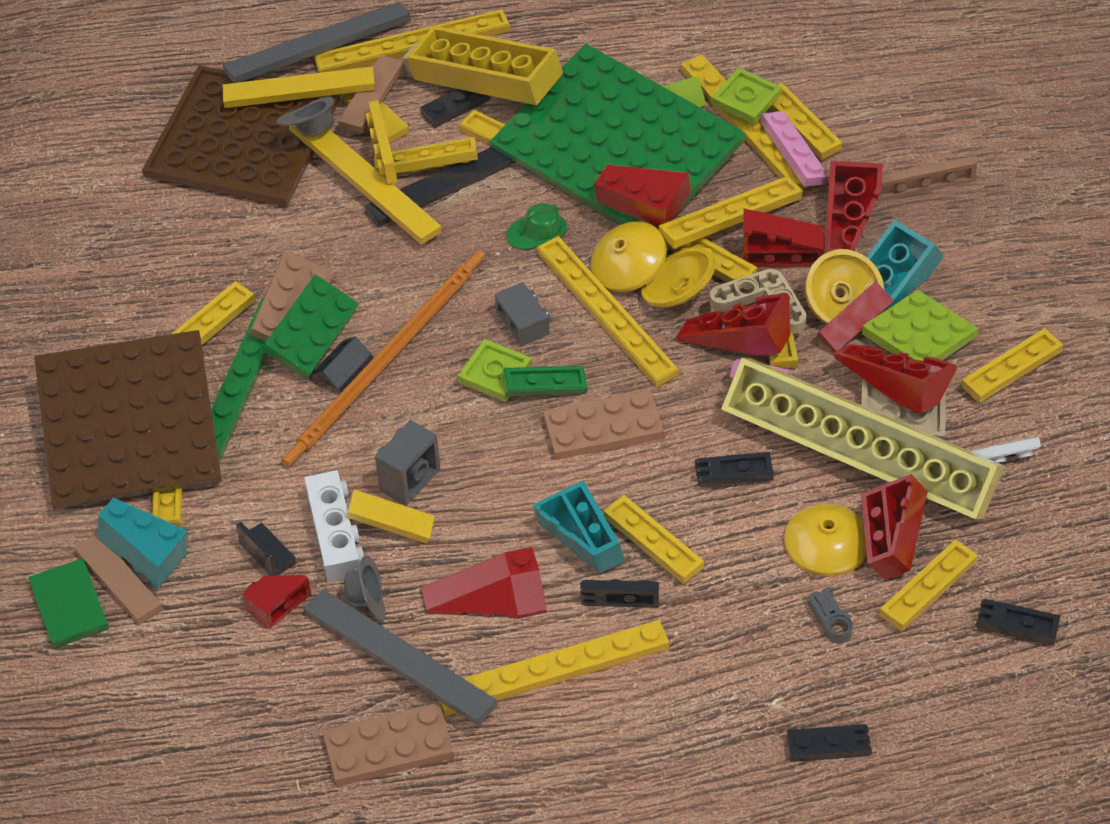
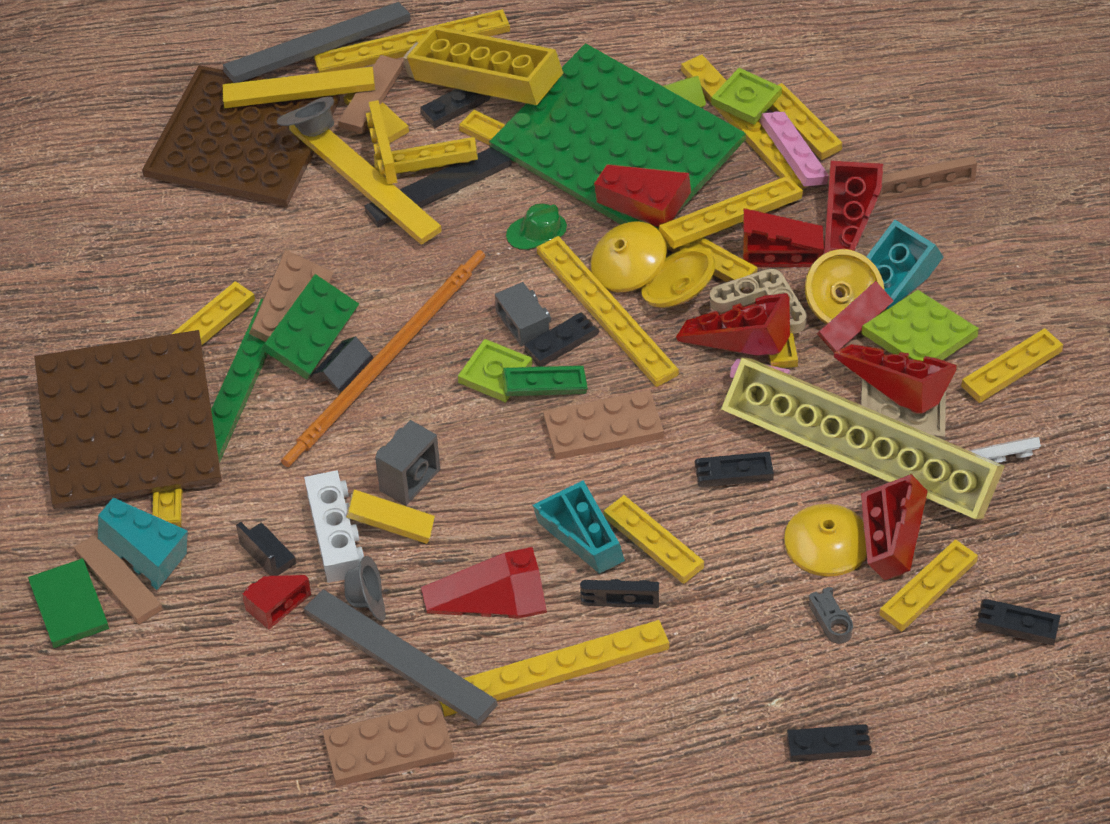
none -> black hinge [524,312,599,367]

